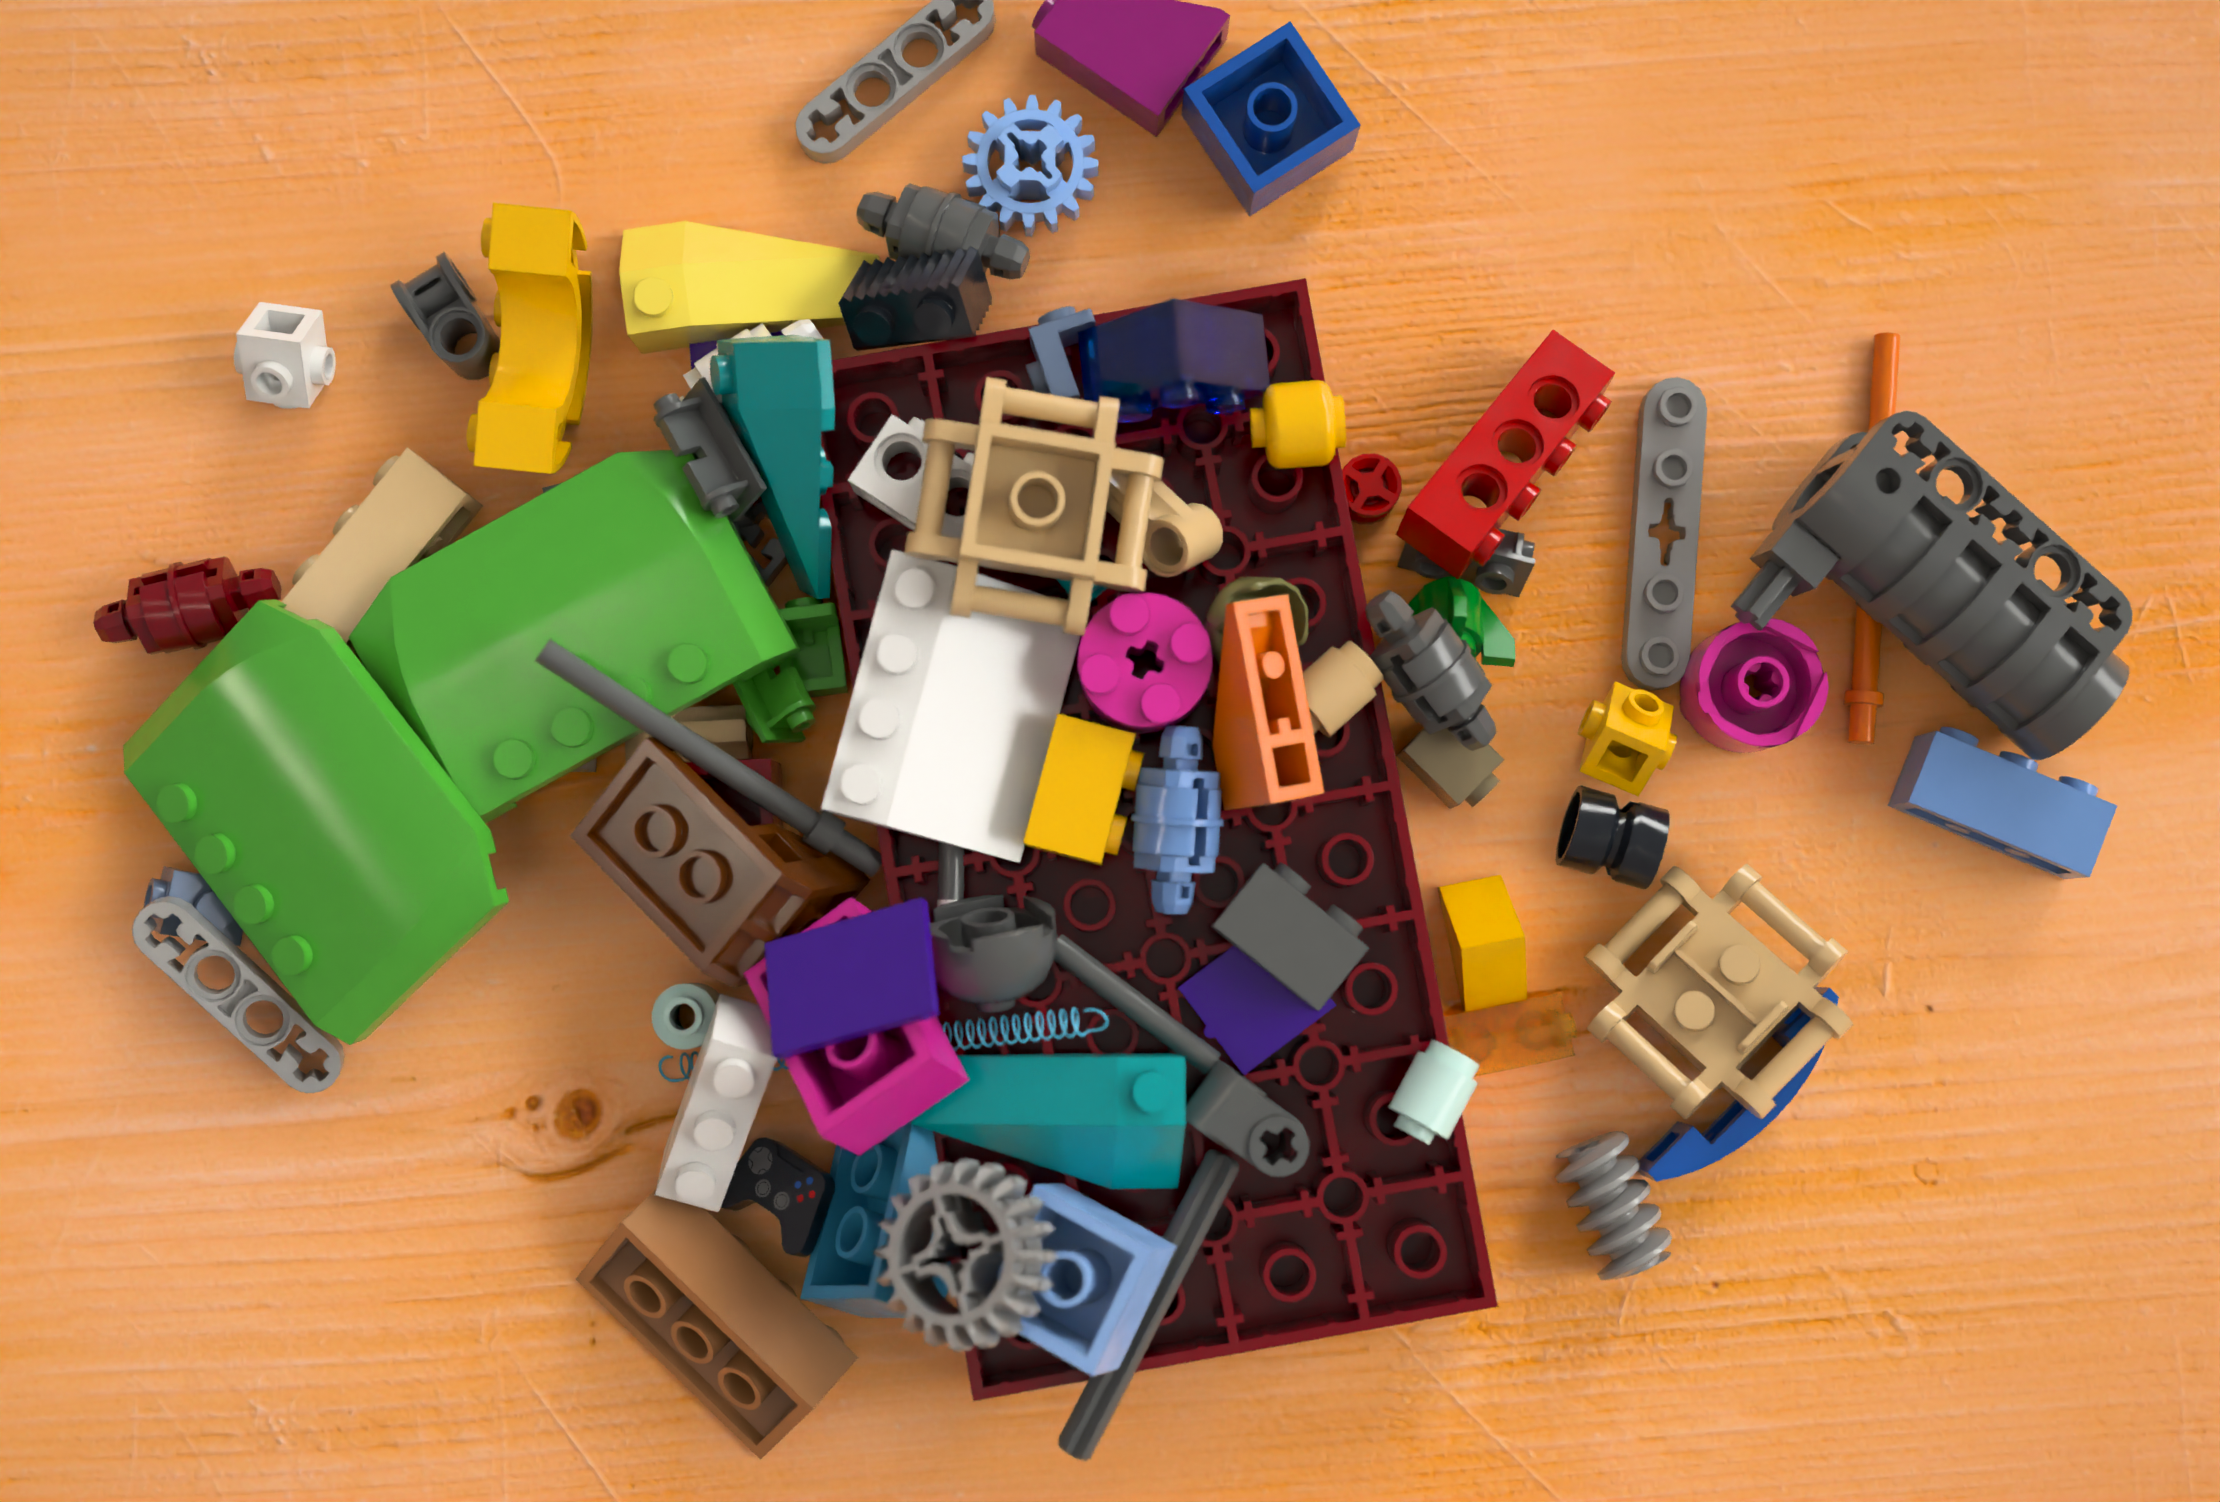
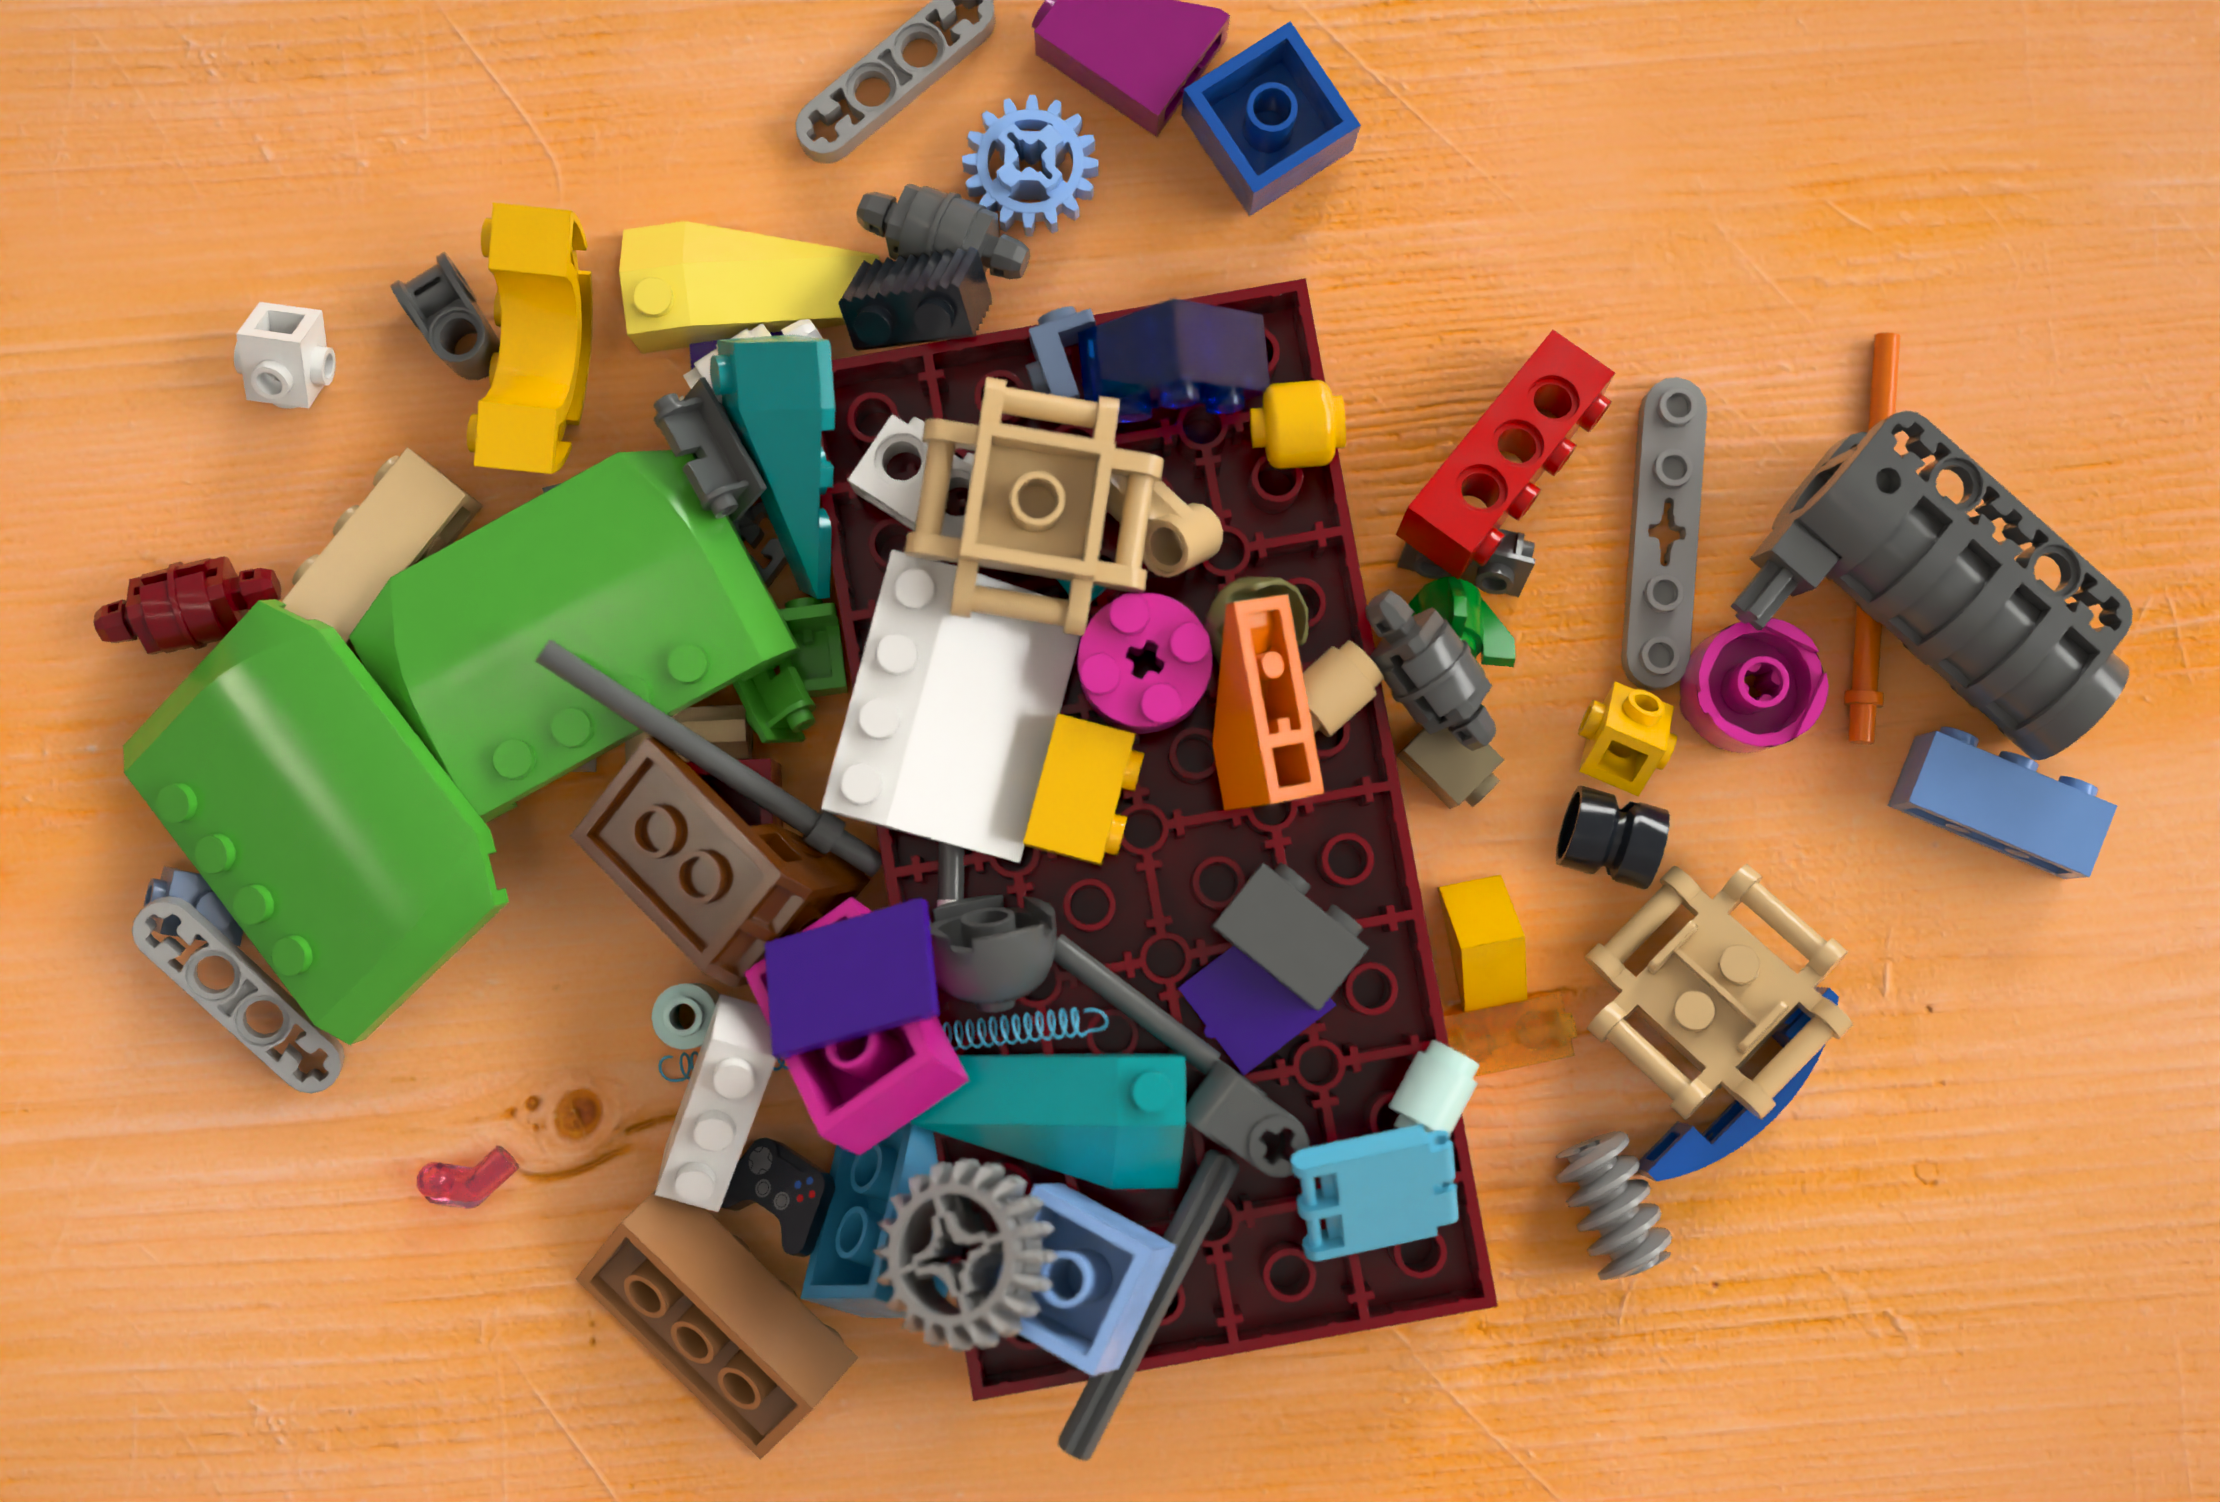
medium blue piece [1131,725,1223,914] -> none
red wheel [1342,454,1402,524] -> none
none -> clear pink arm [416,1145,519,1209]
none -> medium azure plate [1291,1124,1459,1261]

